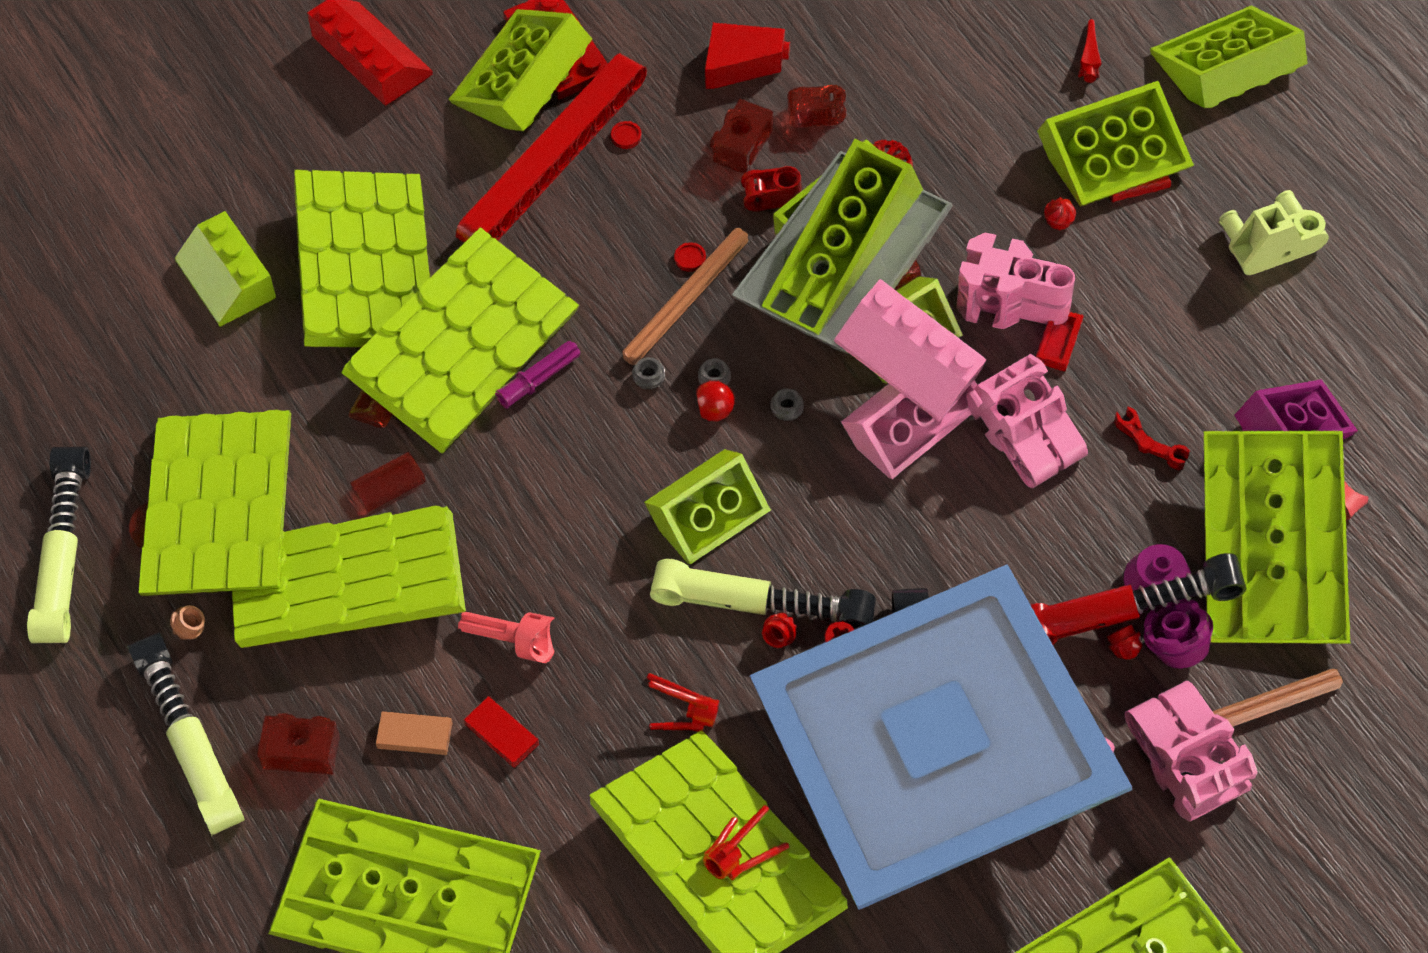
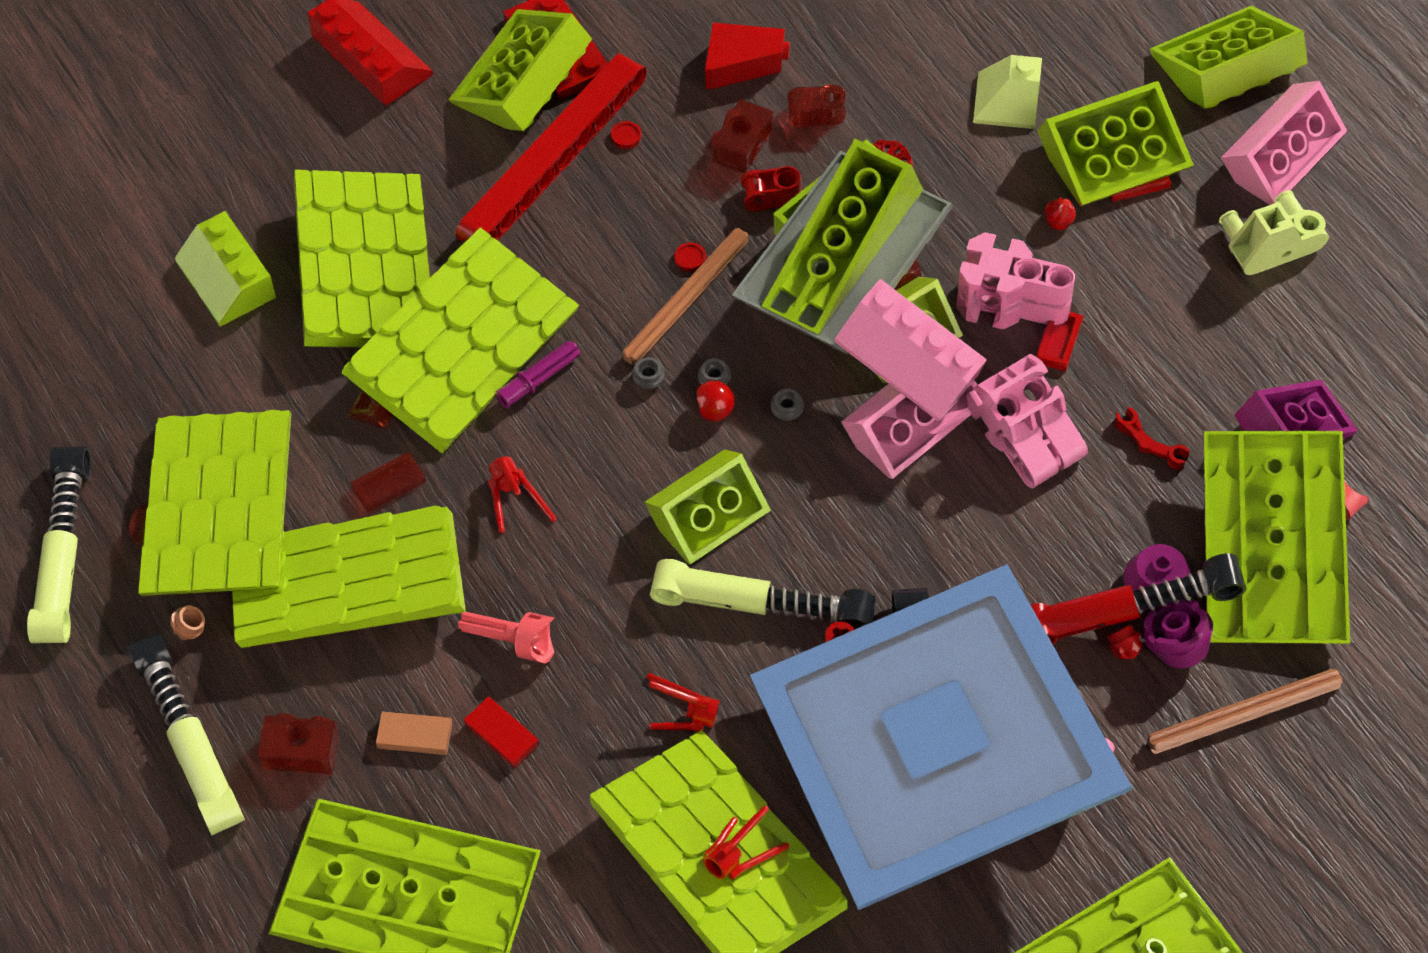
red plate [762,613,797,648] -> none
red piece [1078,19,1102,83] -> none
bright pink connector [1125,681,1258,822] -> none
none -> red plant [488,456,557,534]
none -> yellowish green slope [973,55,1042,129]
none -> bright pink slope [1221,81,1347,205]

